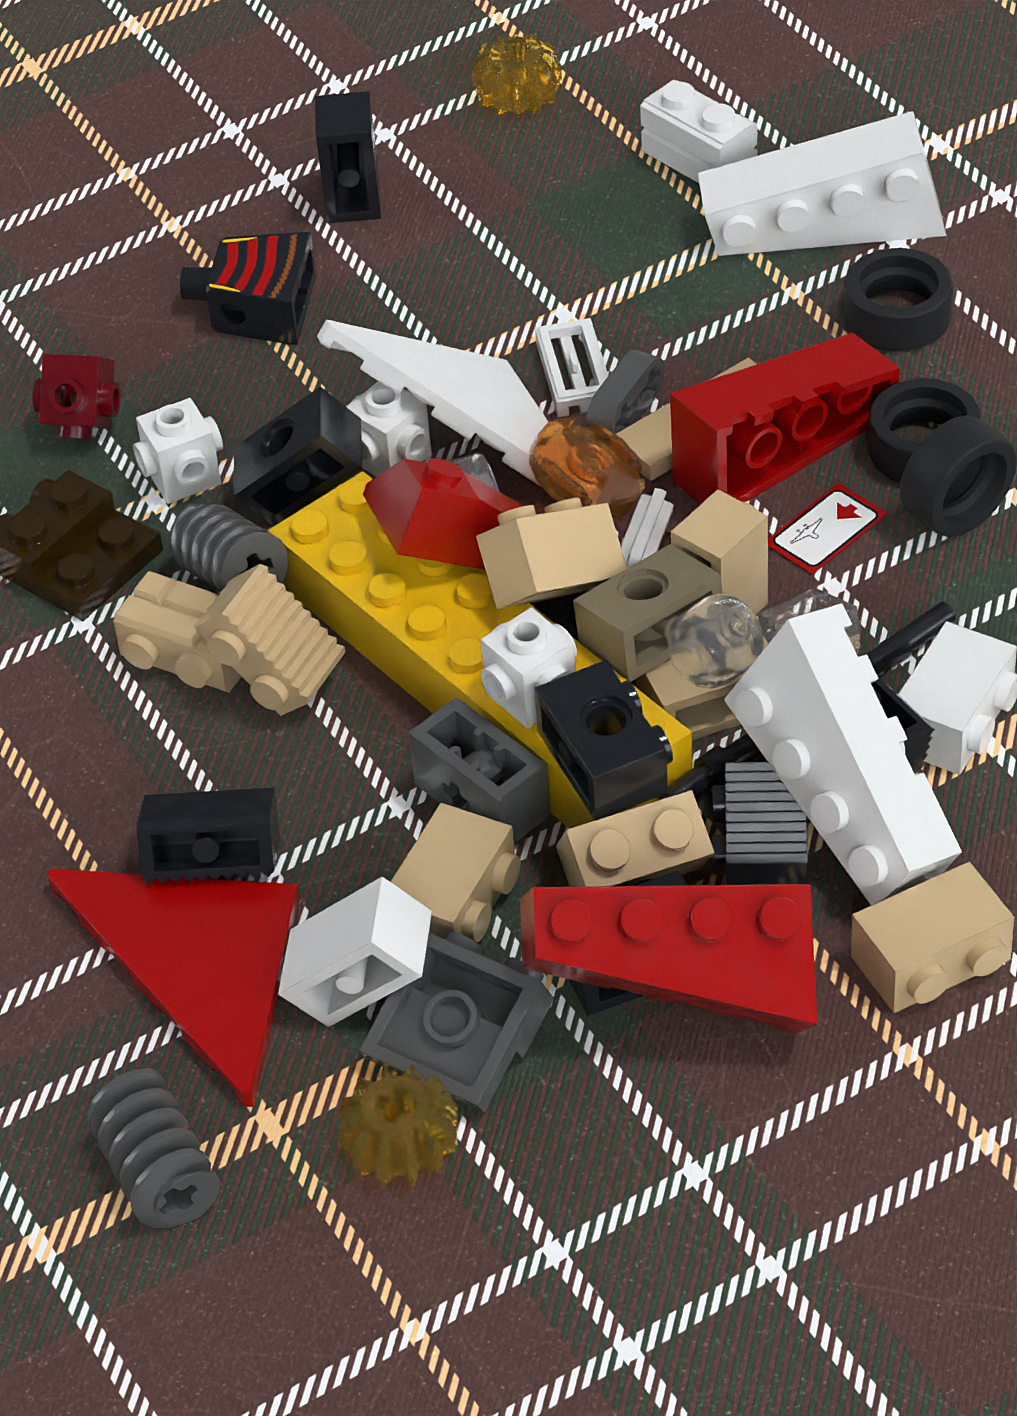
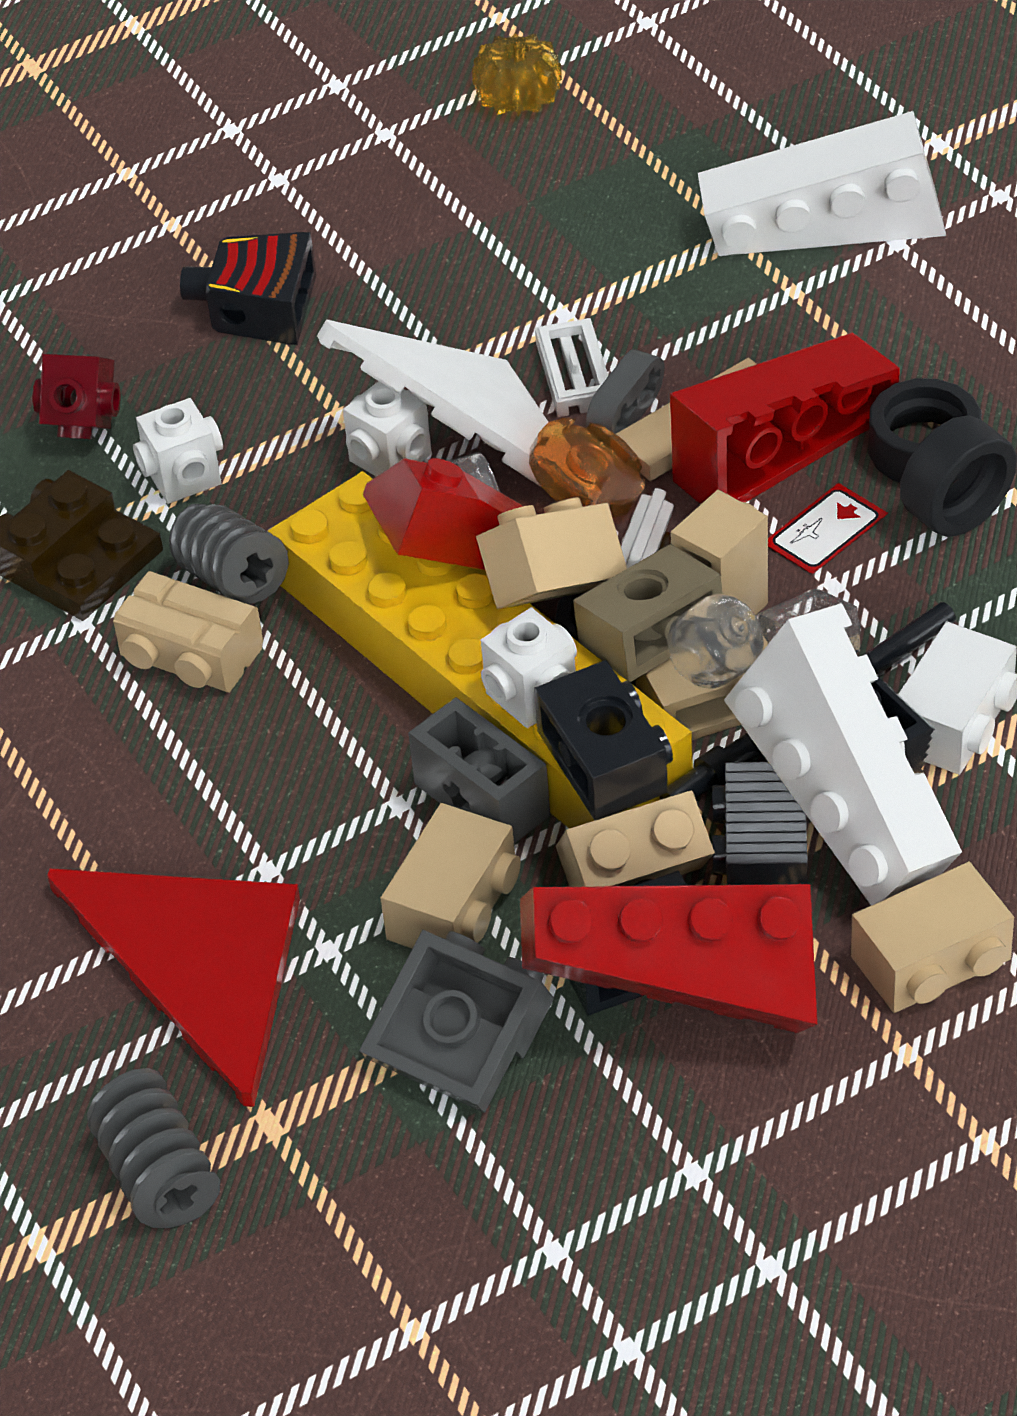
black brick [136,787,280,884] -> none
tan brick [194,564,345,716] -> none
black brick [233,386,362,526] -> none
white brick [278,877,432,1027] -> none
black brick [315,91,381,223] -> none
clear yellow gear [338,1064,459,1188] -> none
white brick [640,80,757,183] -> none
black tyre [843,247,953,351] -> none

